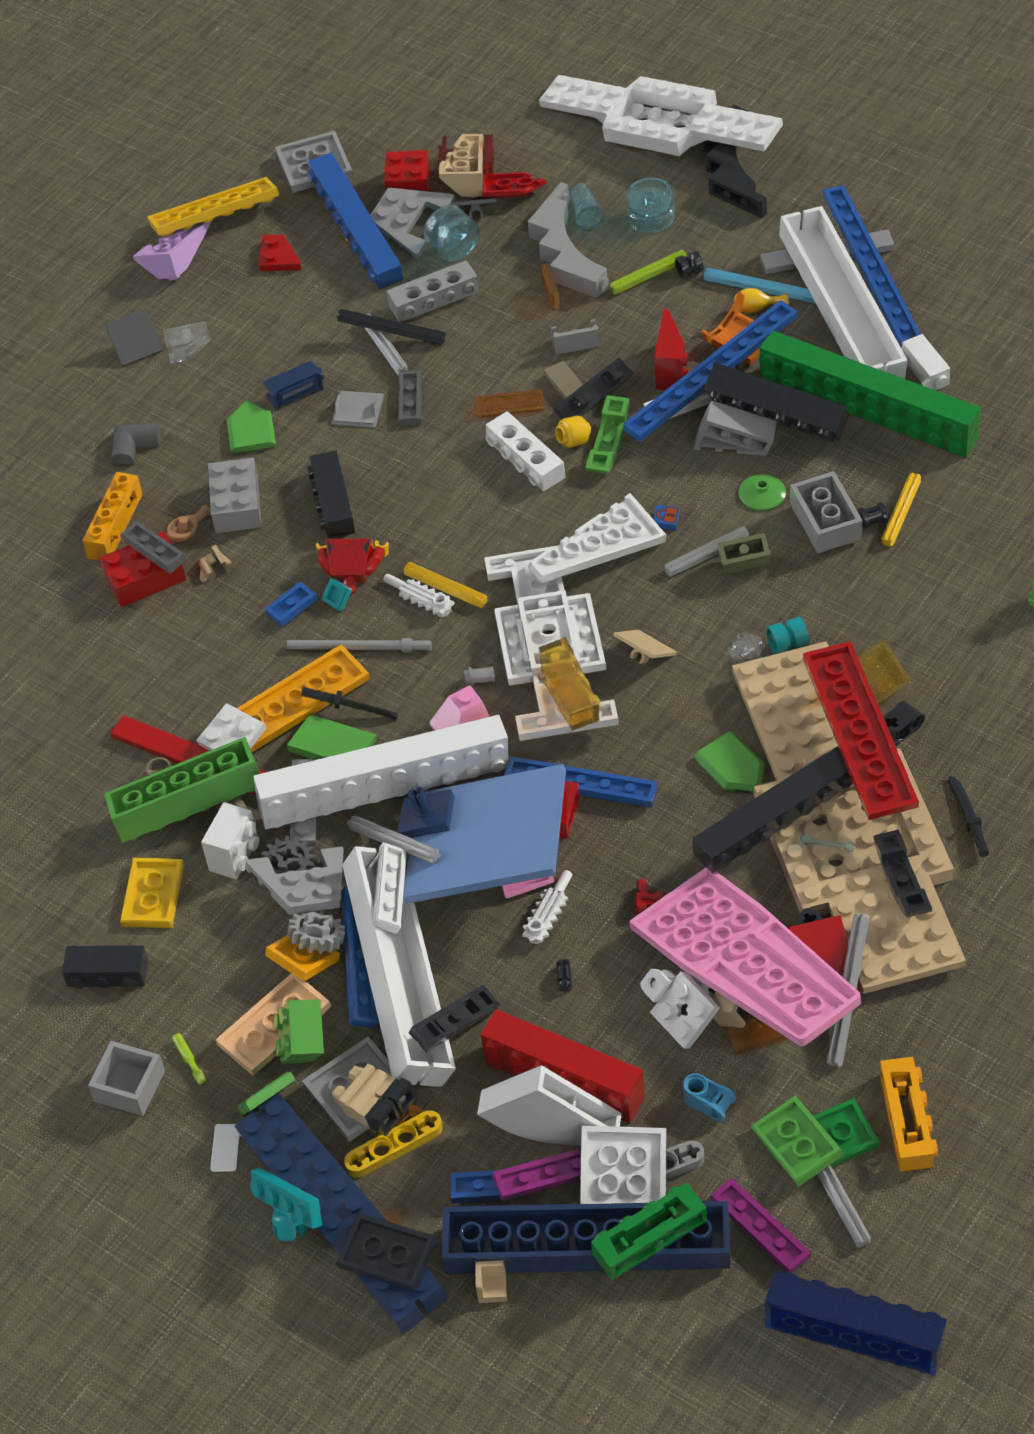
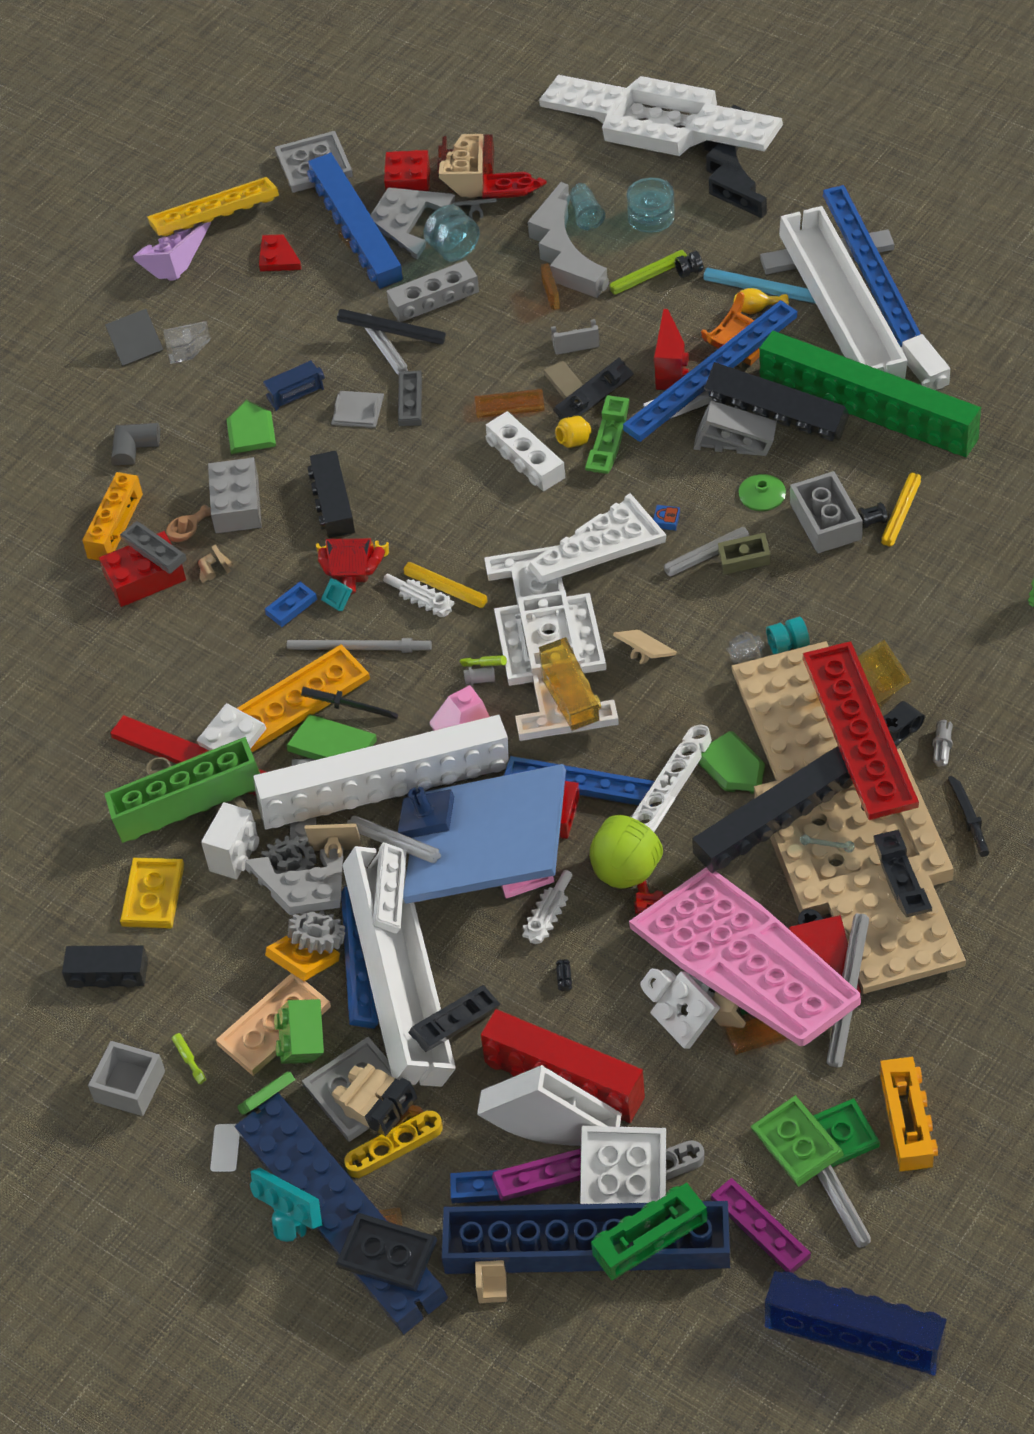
dark azure piece [683,1073,737,1122] -> none
none -> tan piece [305,824,363,858]
none -> lime piece [459,655,507,667]
none -> piece [589,725,712,888]
none -> light grey axle [932,720,953,767]

